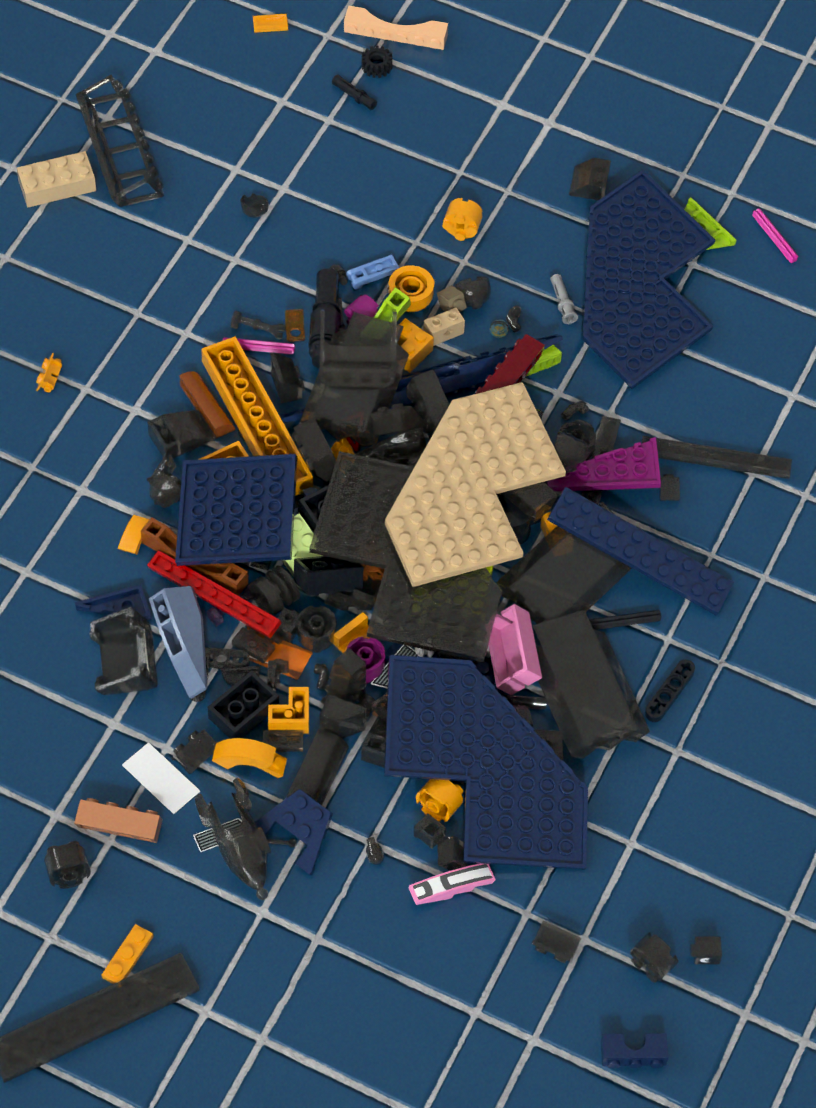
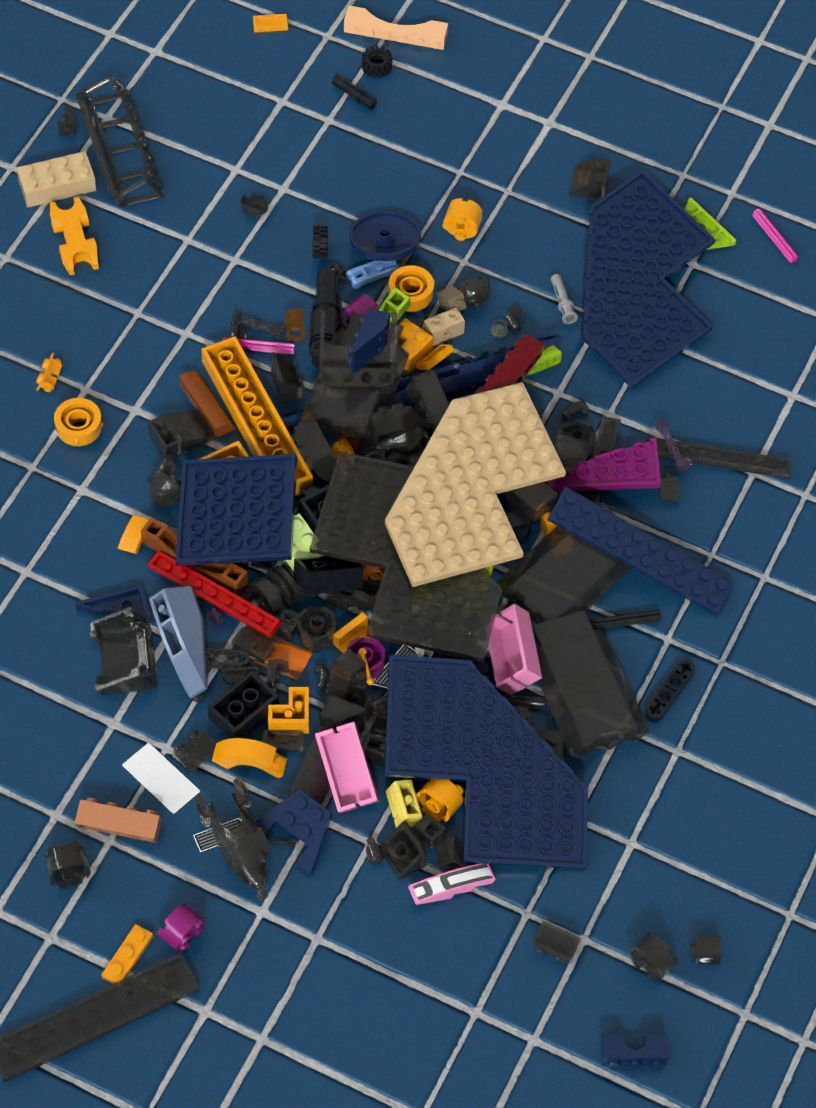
none -> light orange piece [49,196,99,275]
none -> light orange piece [54,398,103,447]
none -> clear smoke bracket [57,106,77,136]
none -> magenta brick [157,902,205,952]
none -> clear smoke hinge [230,324,247,339]
none -> black tyre [313,226,328,258]
none -> bright pink piece [315,722,379,813]
none -> dark blue slope [348,308,390,374]
none -> dark blue dish [349,211,421,261]
none -> light orange hinge [359,648,374,685]
none -> clear smoke slope [378,821,427,879]
none -> light yellow brick [385,780,423,829]
none -> light orange tile [415,344,454,371]
none -> clear purple piece [654,420,693,471]

